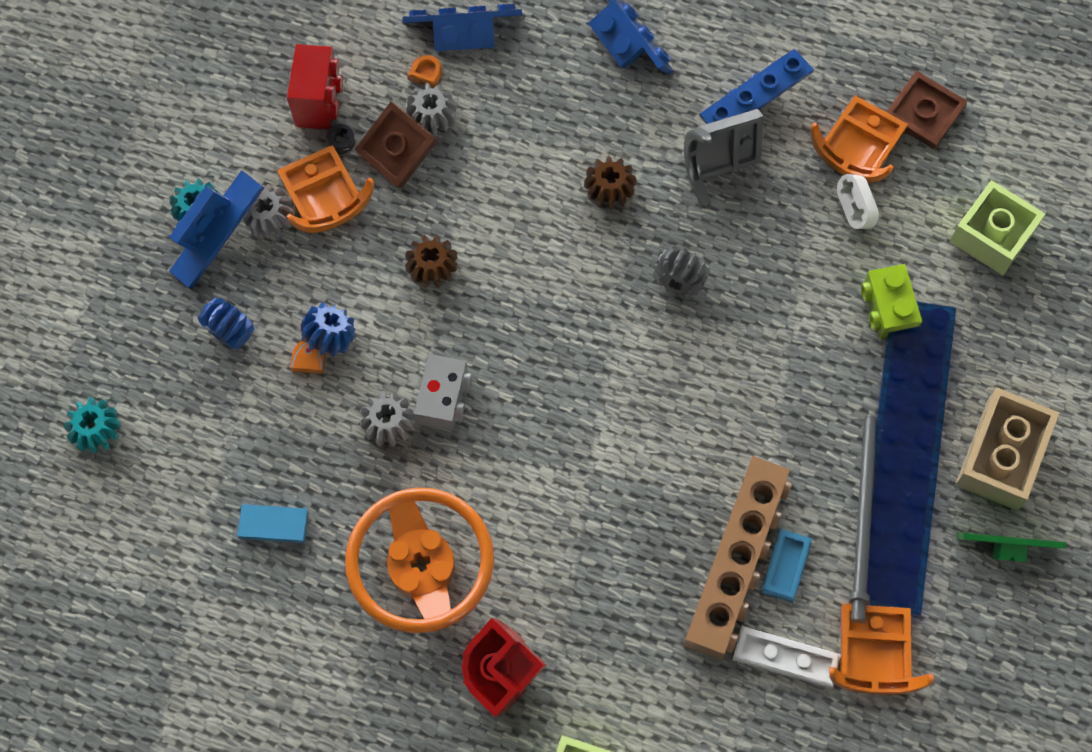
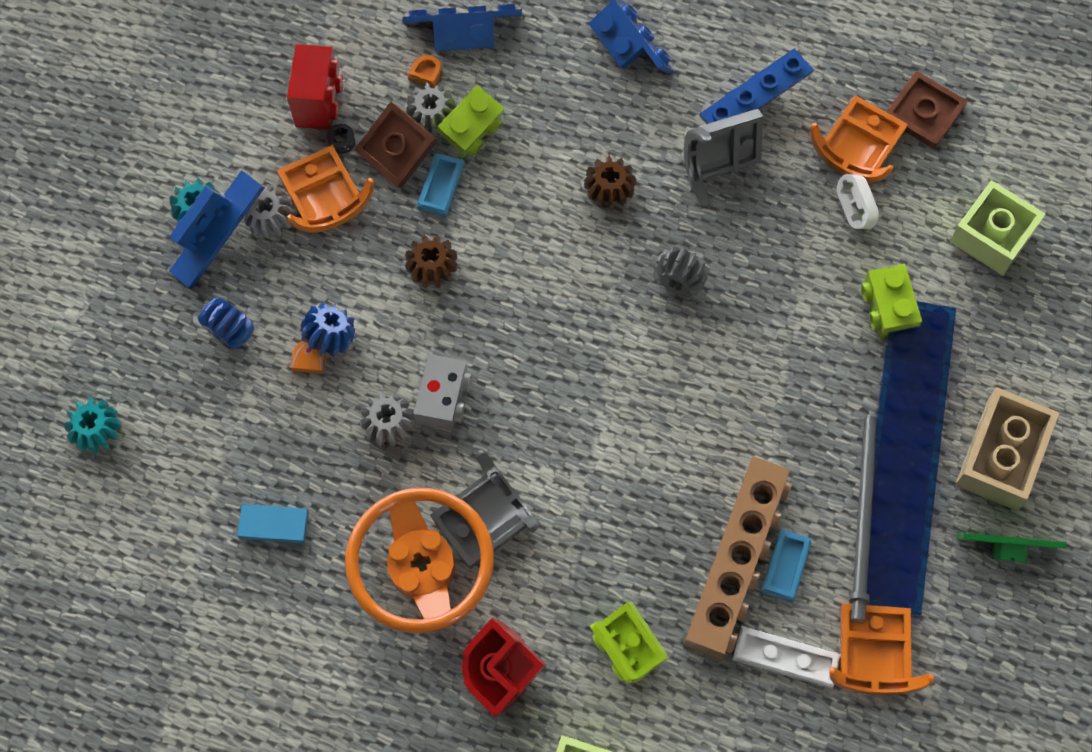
none -> dark azure tile [416,153,465,217]
none -> dark grey piece [430,450,541,570]
none -> lime bracket [436,85,505,160]
none -> lime bracket [590,602,669,683]

